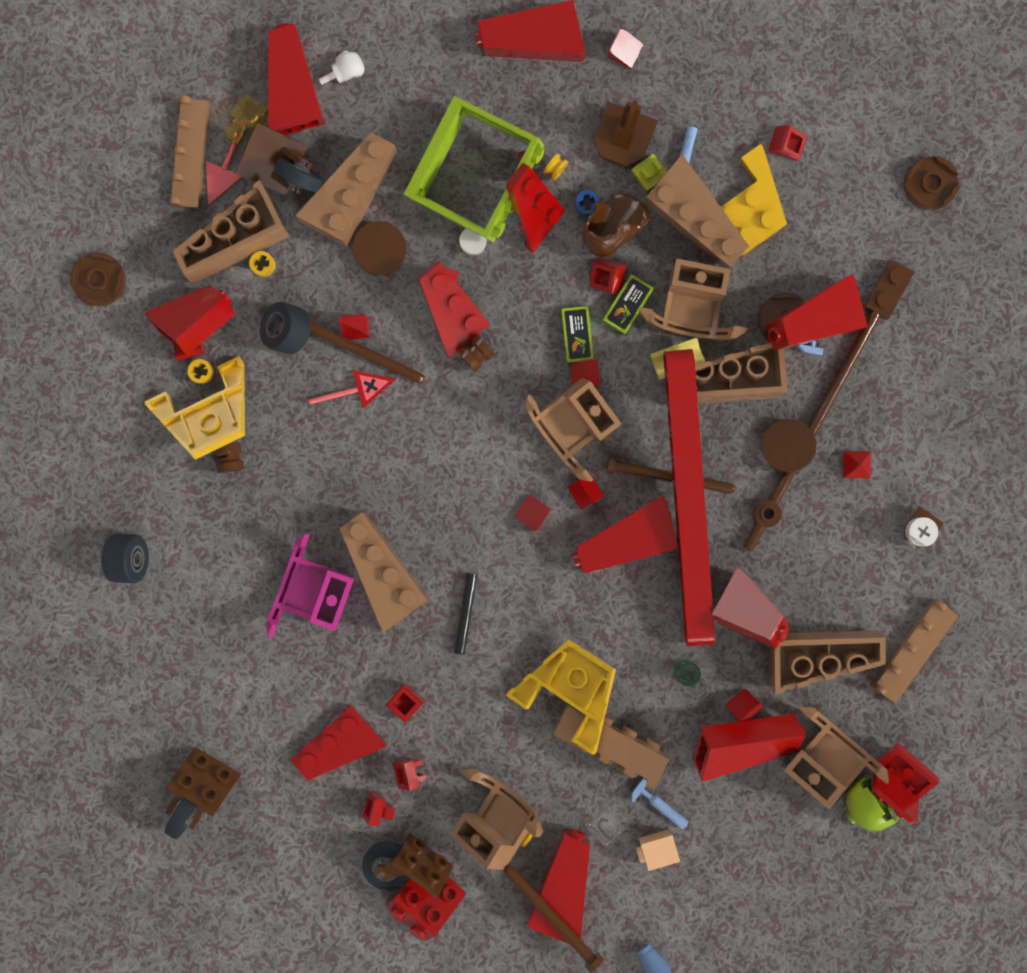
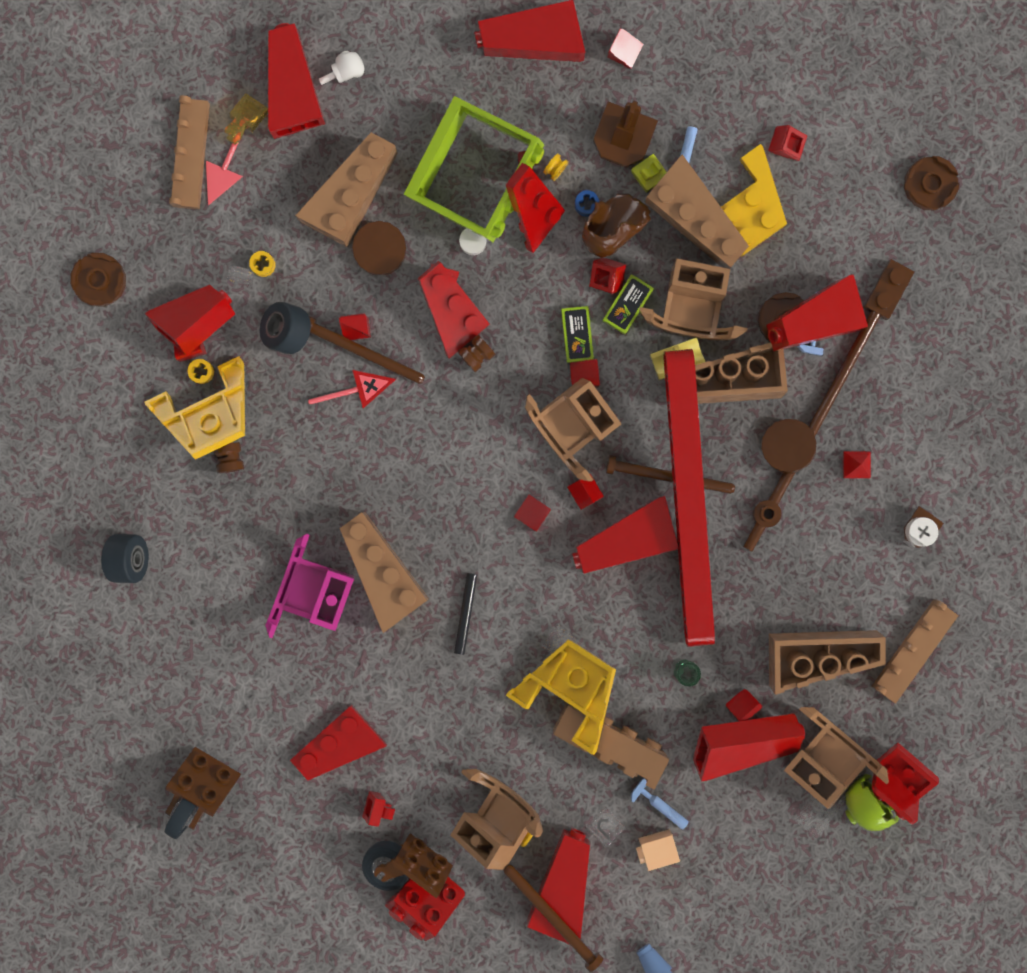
medium nougat wedge [173,180,290,284] -> none
reddish brown plate [235,122,323,196] -> none
red slope [385,683,425,723] -> none
red tile [392,759,426,790] -> none
slope [712,567,789,649] -> none

